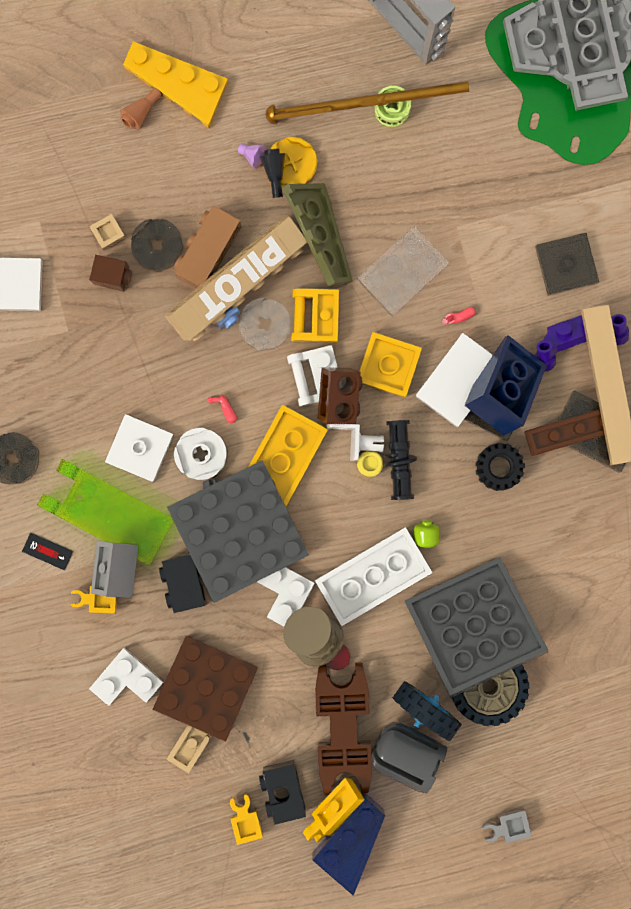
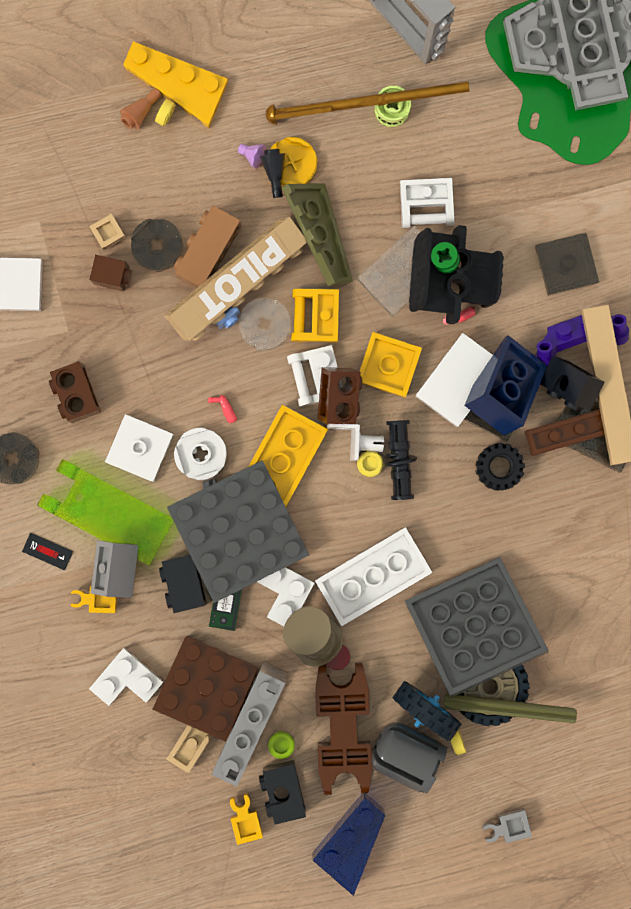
yellow plate [303,778,365,842] -> none
lime piece [414,520,440,548] -> none
none -> reddish brown brick [49,361,101,423]
none -> light yellow tile [155,99,176,126]
none -> tile [209,589,242,631]
none -> light grey window [211,662,287,787]
none -> lime tile [268,731,295,759]
none -> white plate [400,178,454,228]
none -> black piece [409,225,504,325]
none -> green wheel [431,242,460,273]
none -> olive axle [443,694,577,723]
none -> light yellow tile [451,730,467,755]
none -> black brick [540,355,605,411]

